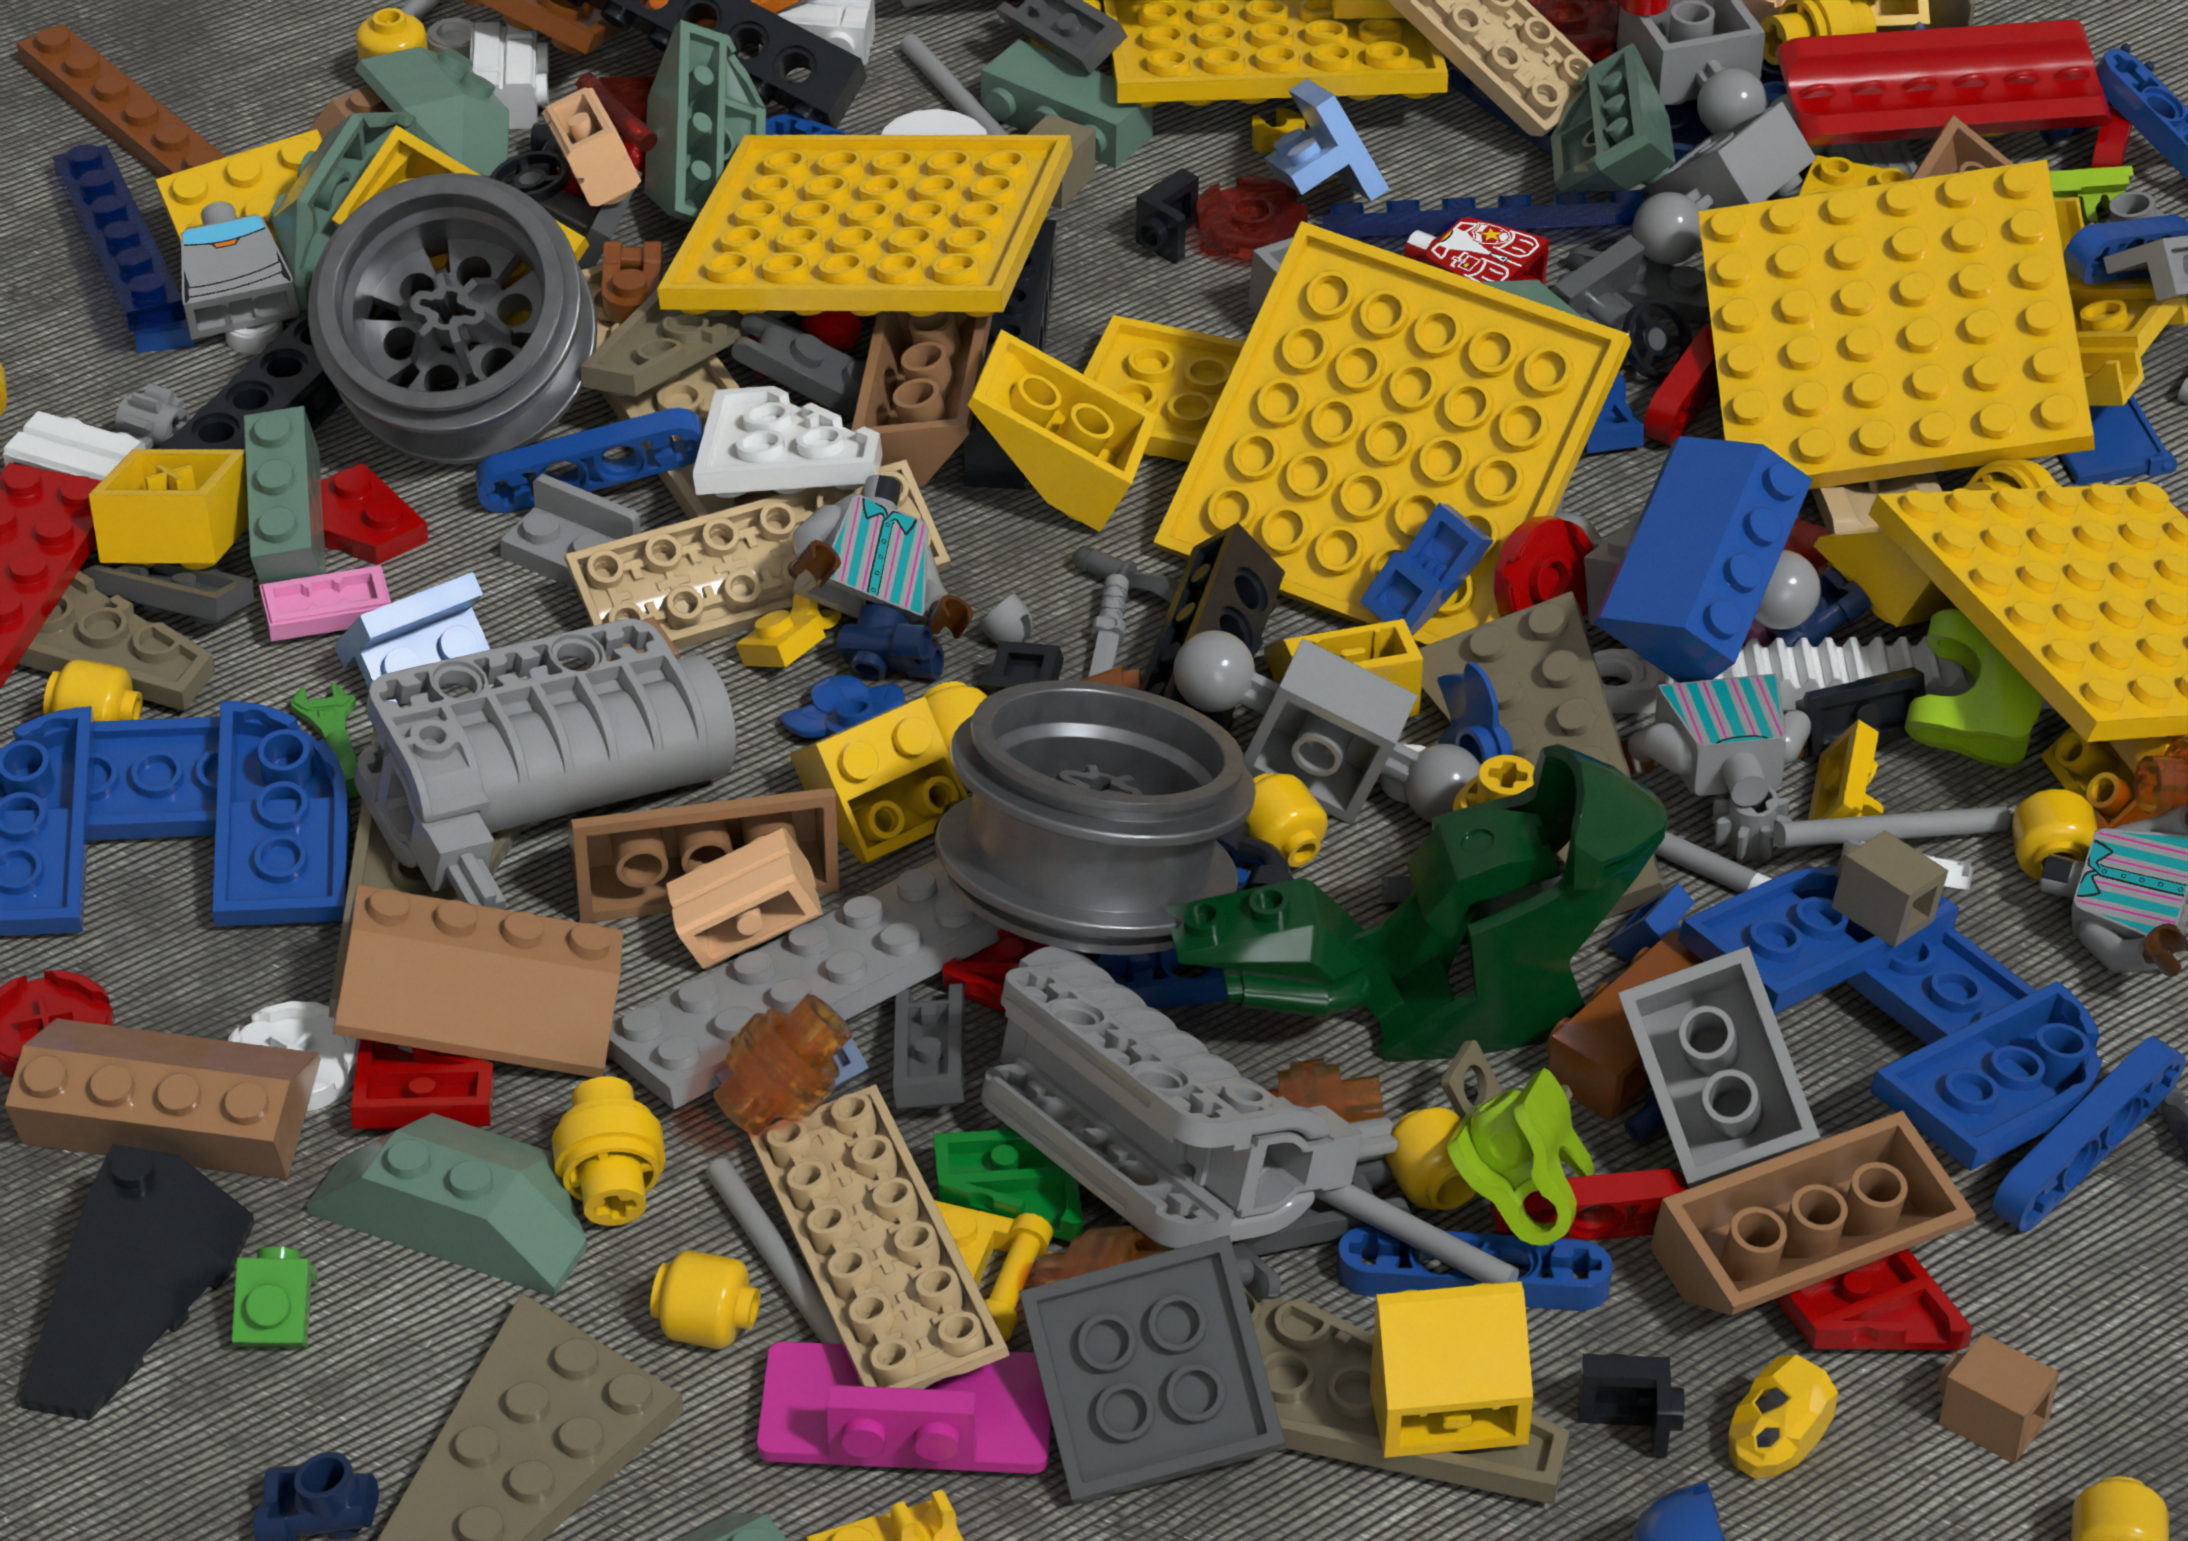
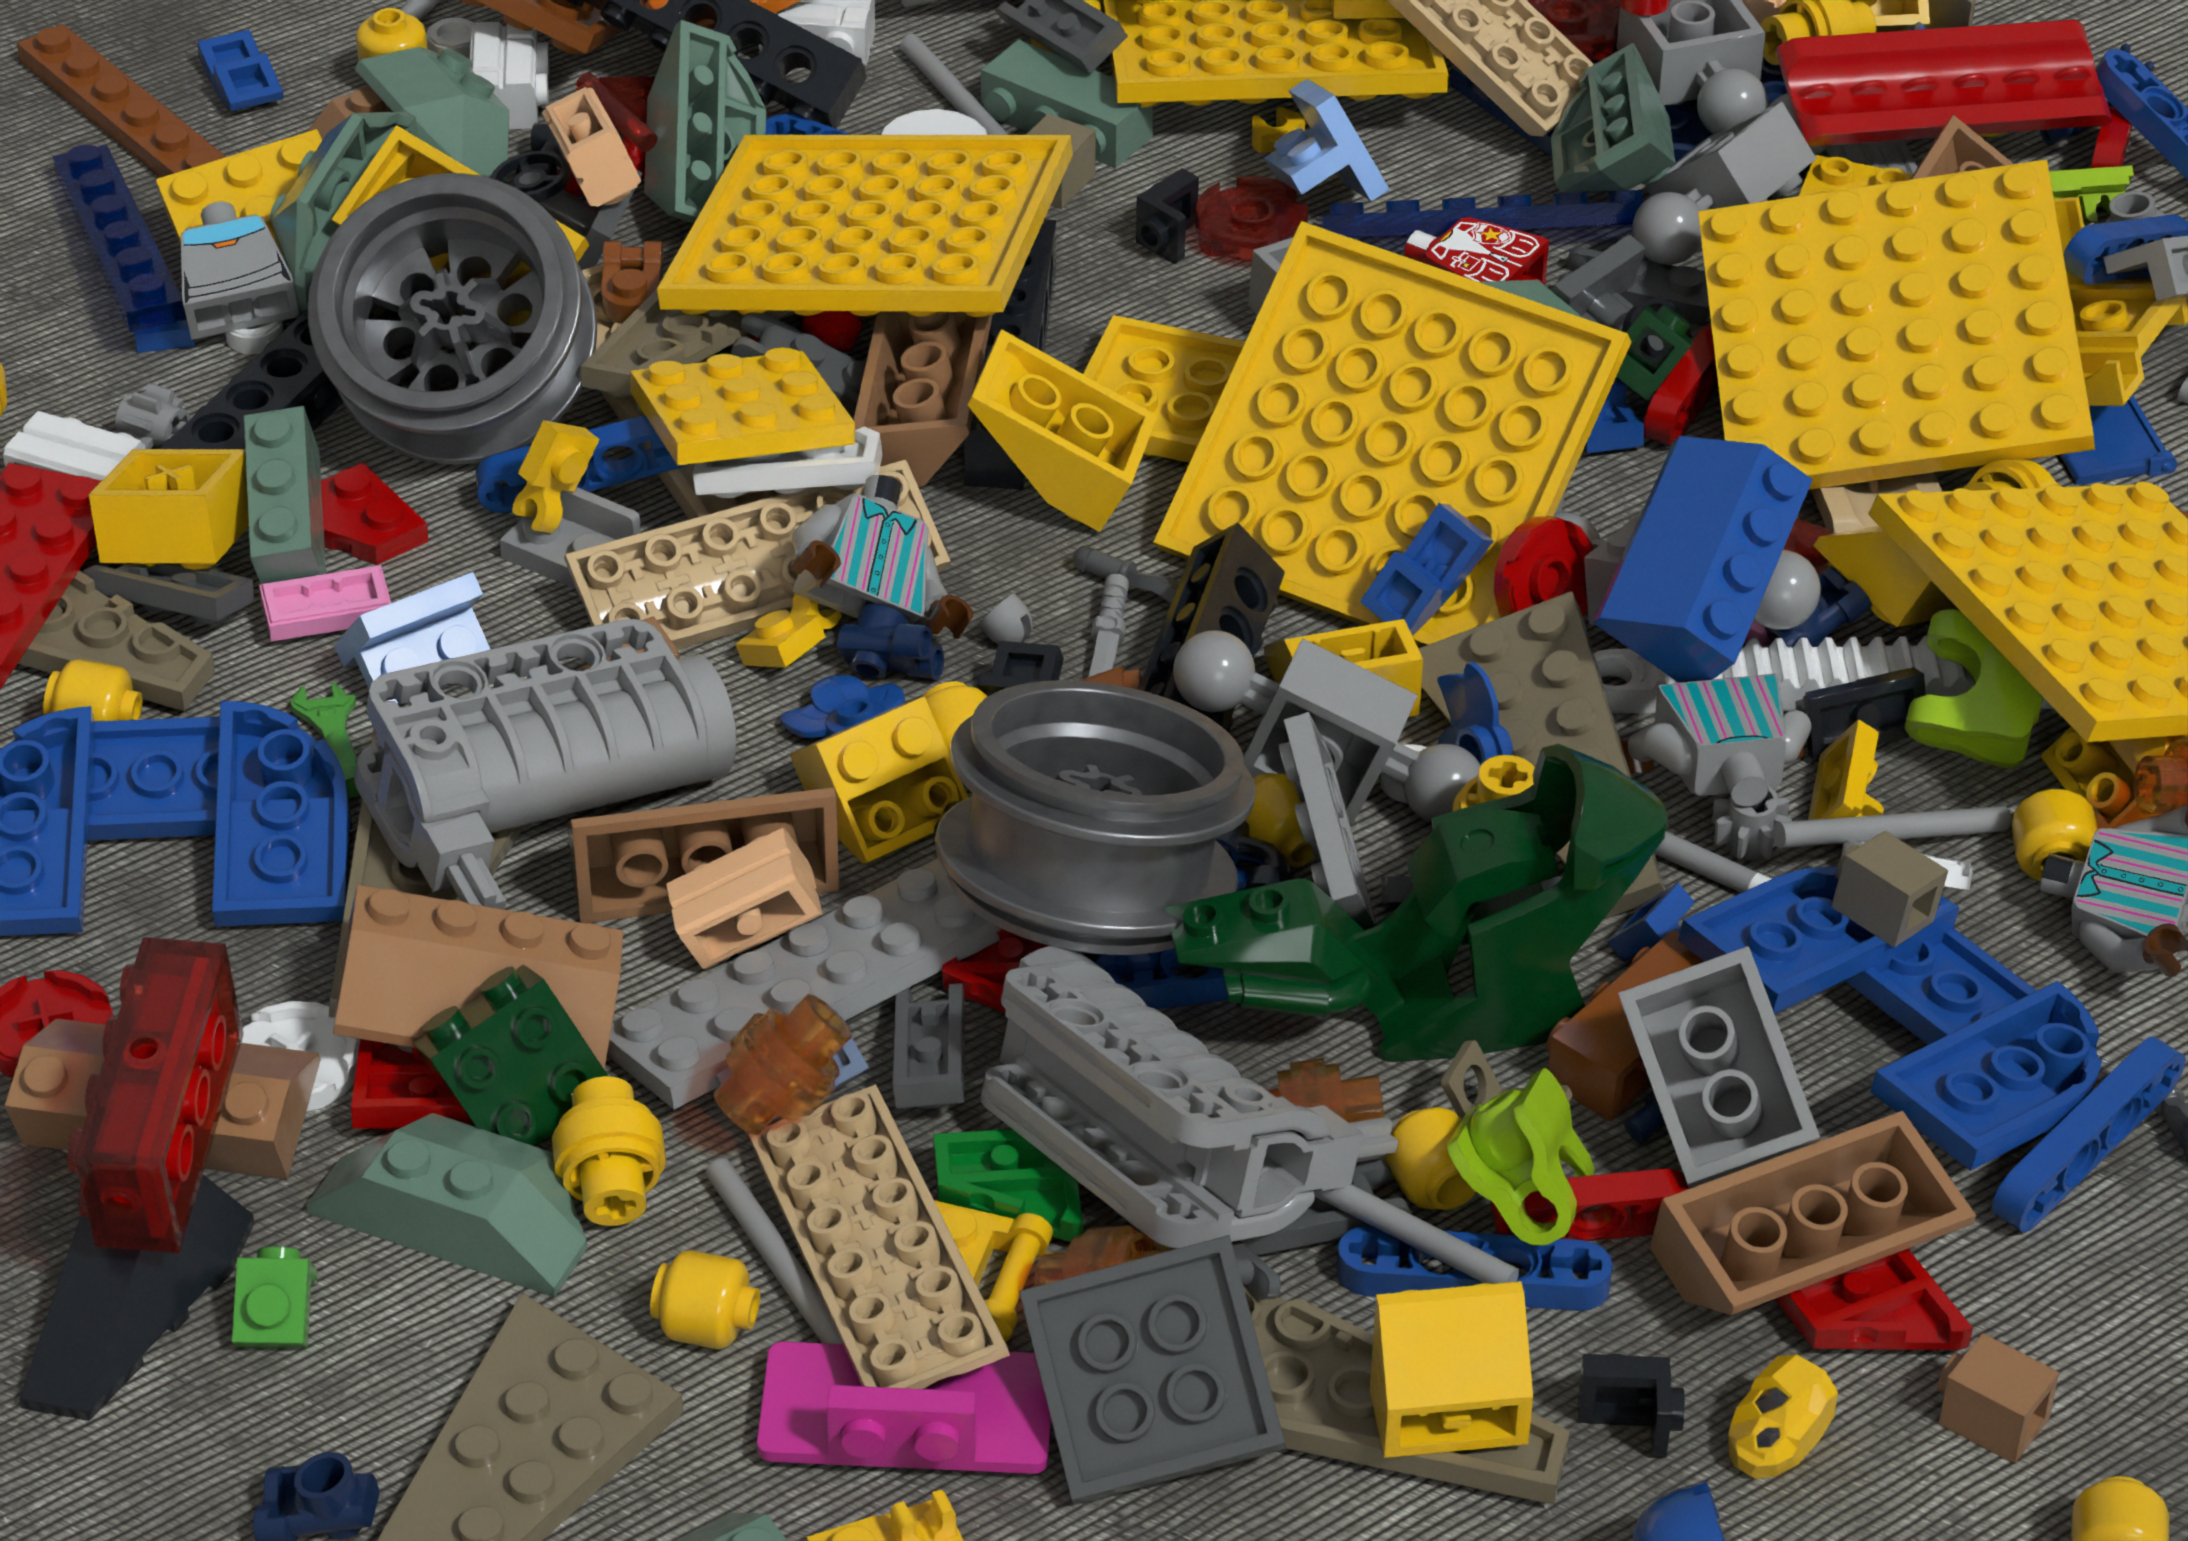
none -> clear red brick [67,937,244,1254]
none -> blue slope [197,29,283,111]
none -> dark green bracket [412,964,608,1146]
none -> yellow plate [512,420,600,534]
none -> yellow plate [630,347,855,466]
none -> light grey plate [1279,712,1376,930]
none -> dark green brick [1616,304,1693,401]

